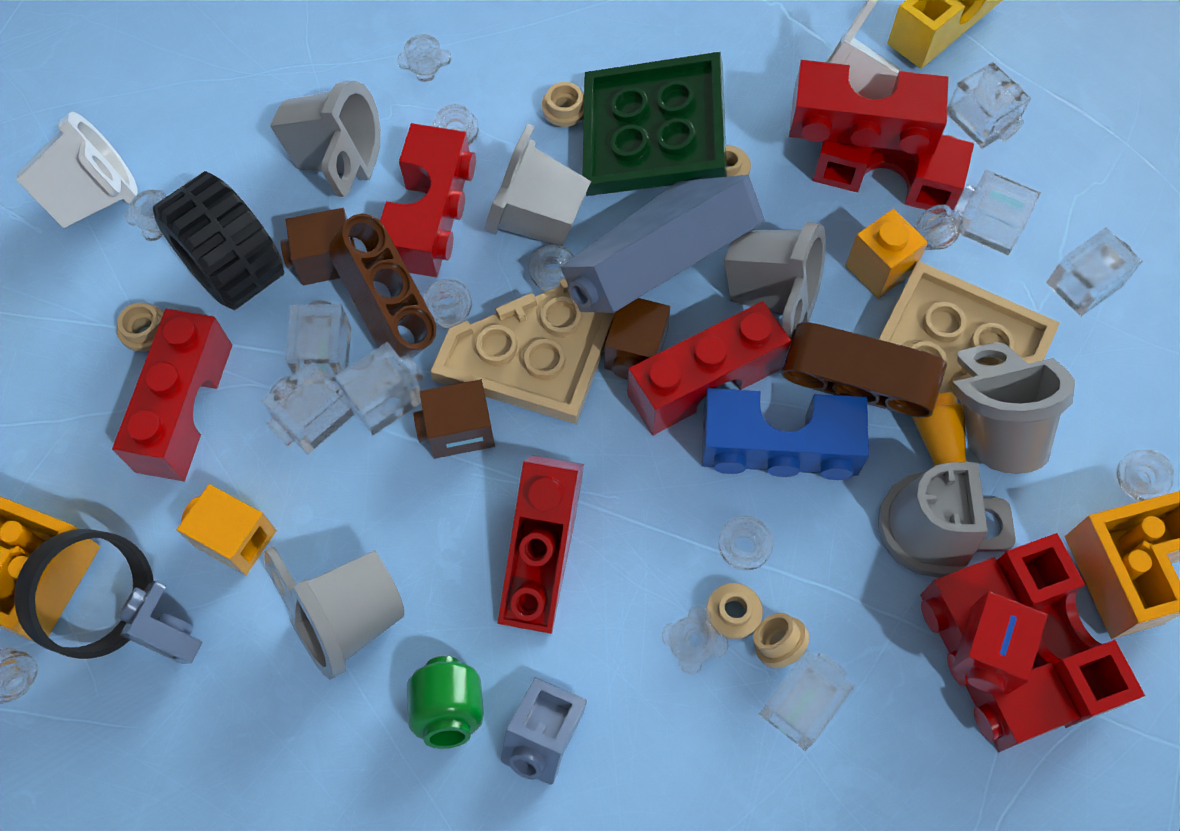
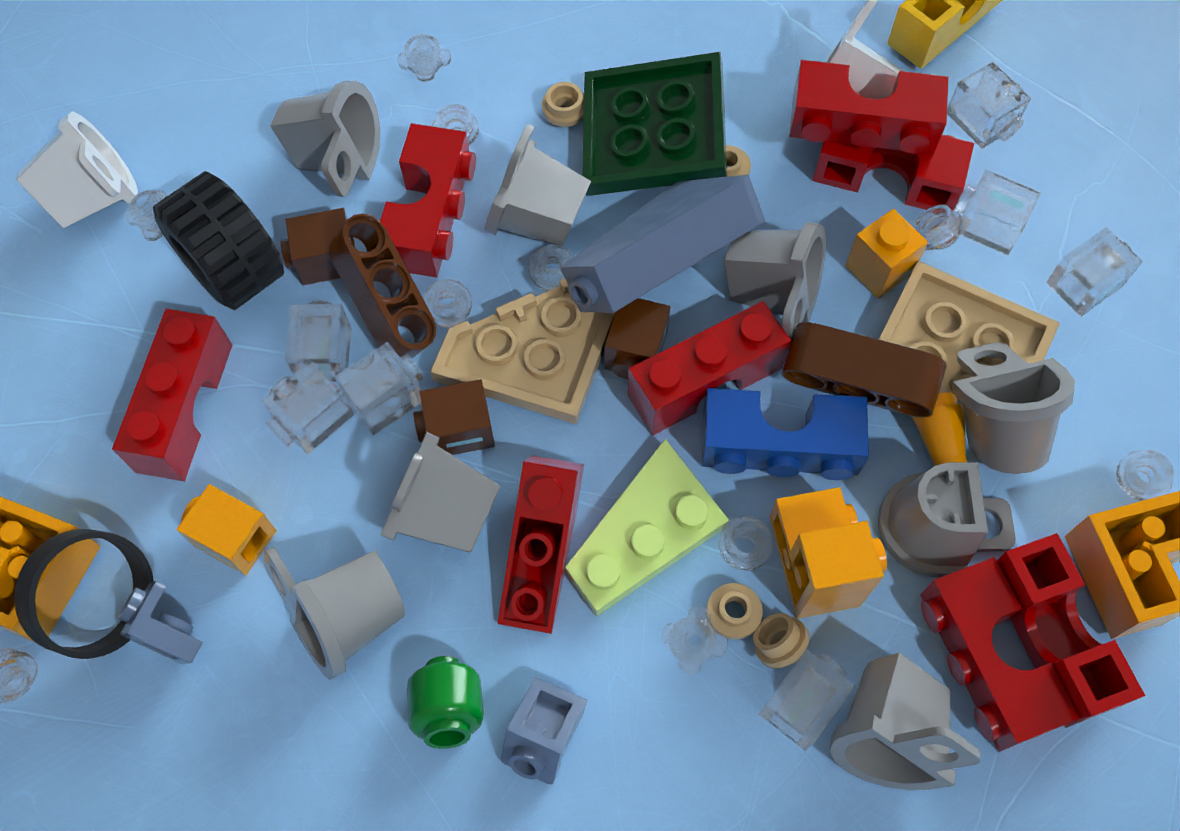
tan plate [117,303,164,352] -> none
red brick [952,591,1048,695] -> none
none -> light grey container [380,432,500,553]
none -> yellowish green wing [565,439,729,617]
none -> light orange brick [769,487,887,619]
none -> light grey container [829,652,981,790]

